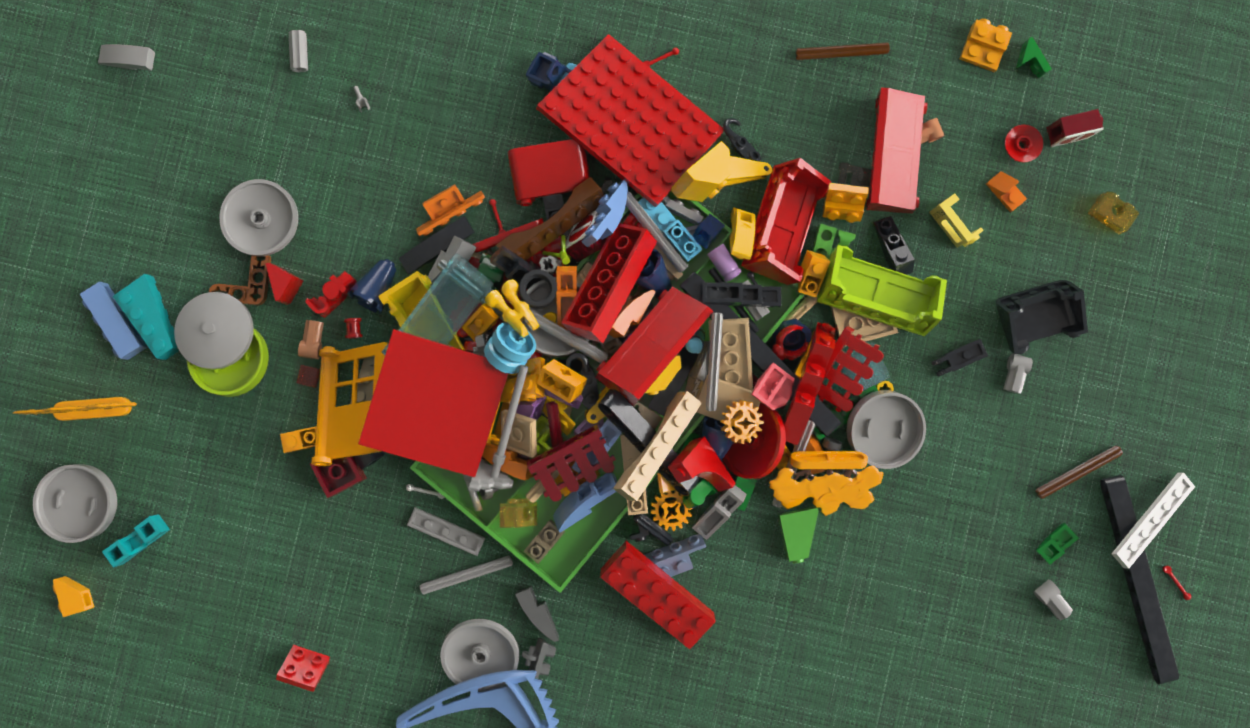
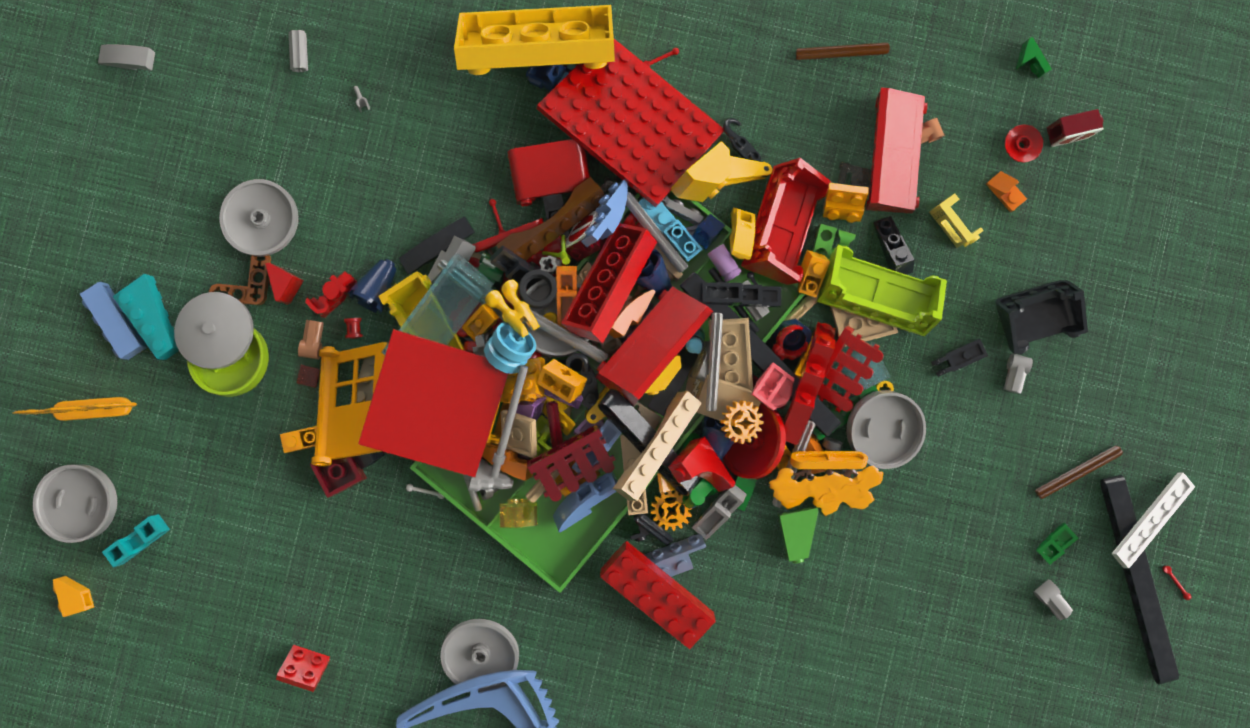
light grey tile [407,507,485,556] -> none
orange bracket [416,184,485,236] -> none
light grey axle [420,555,513,594] -> none
dark grey slope [515,586,559,642] -> none
dark grey hips [522,638,556,678] -> none
dark tan slope [523,519,565,564] -> none
light orange plate [959,19,1012,72] -> none
clear yellow brick [1088,191,1140,234] -> none
none -> yellow piece [454,5,615,75]

